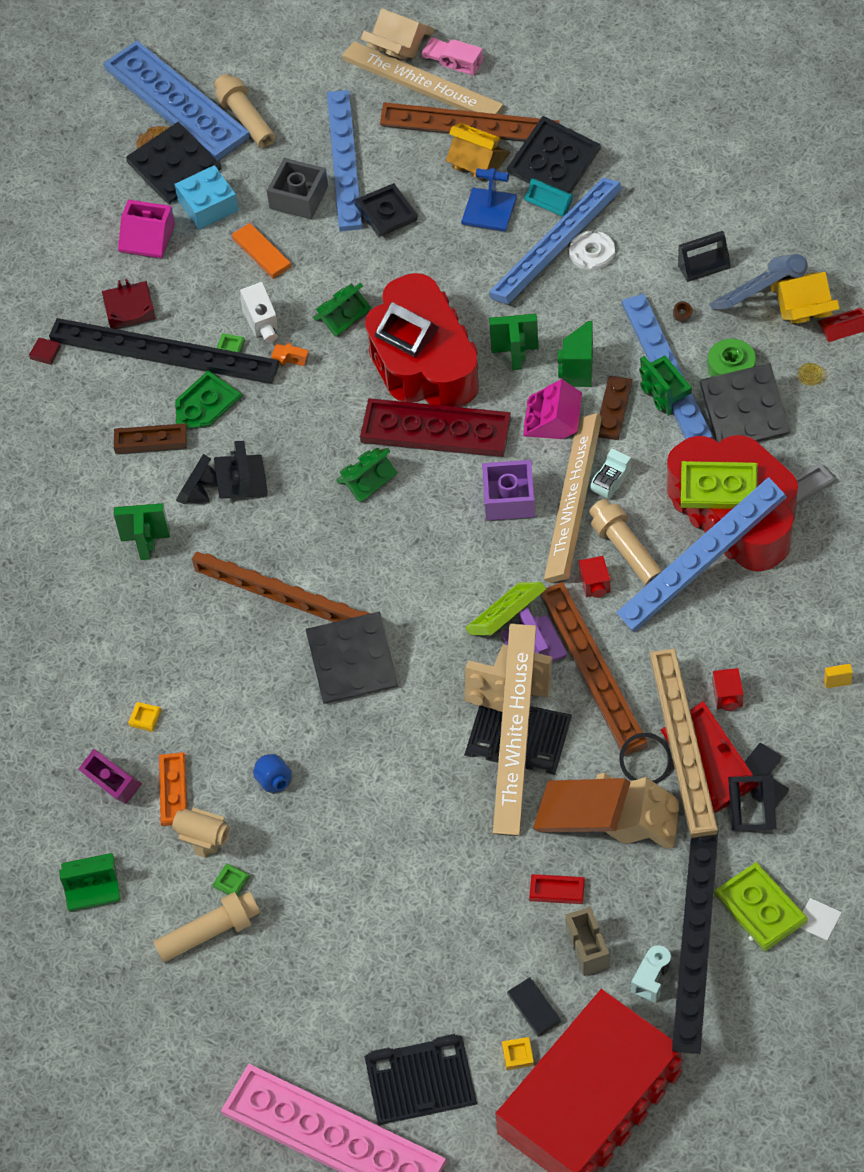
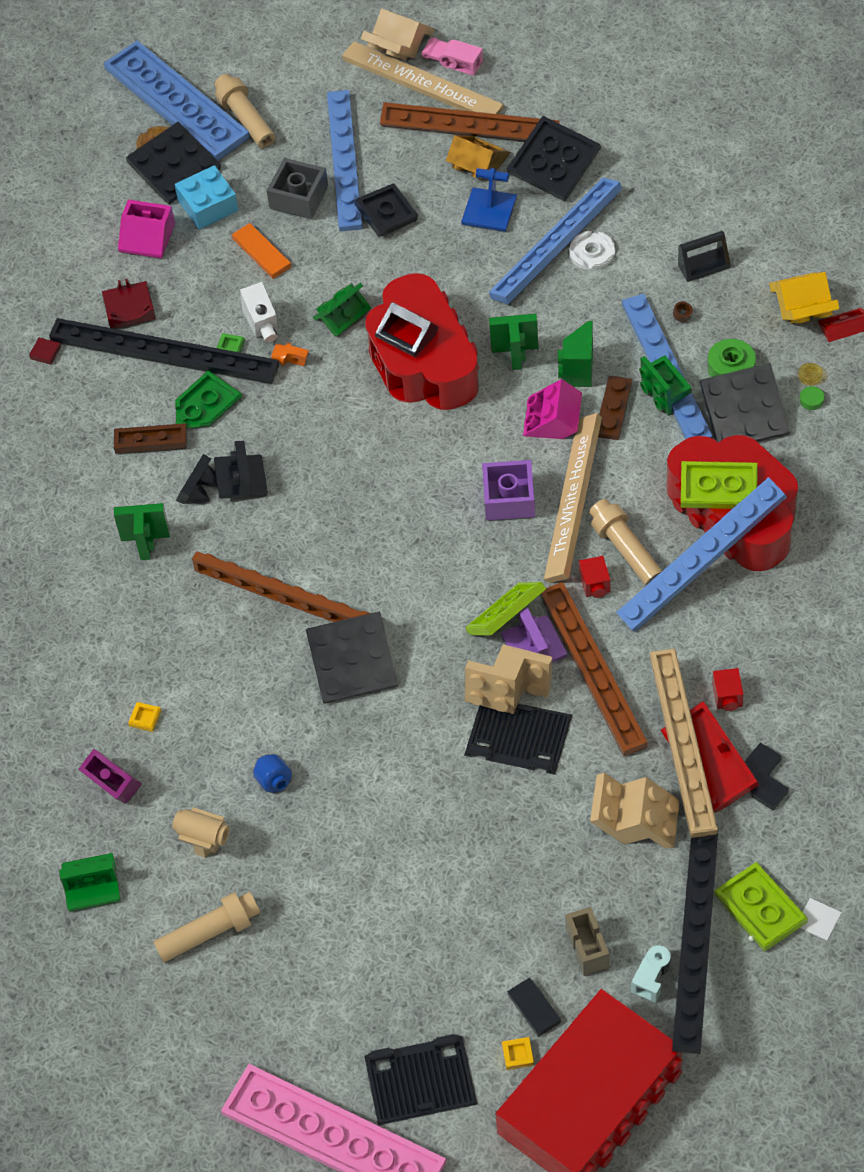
orange tile [159,752,187,826] -> none
bright green tile [212,863,250,896] -> none
green bracket [336,448,398,502] -> none
dark red plate [360,398,511,457] -> none
yellow tile [449,123,501,150] -> none
tan tile [493,624,536,836] -> none
teal tile [524,178,574,217] -> none
red tile [529,874,585,904] -> none
dark orange tile [532,778,631,832] -> none
light aqua leg [590,449,631,499] -> none
black piece [619,733,672,783] -> none
sand blue piece [709,254,808,310] -> none
black tile [728,774,777,830] -> none
light grey tile [795,463,835,506] -> none
yellow tile [824,664,853,688] -> none
none -> bright green tile [800,386,824,410]

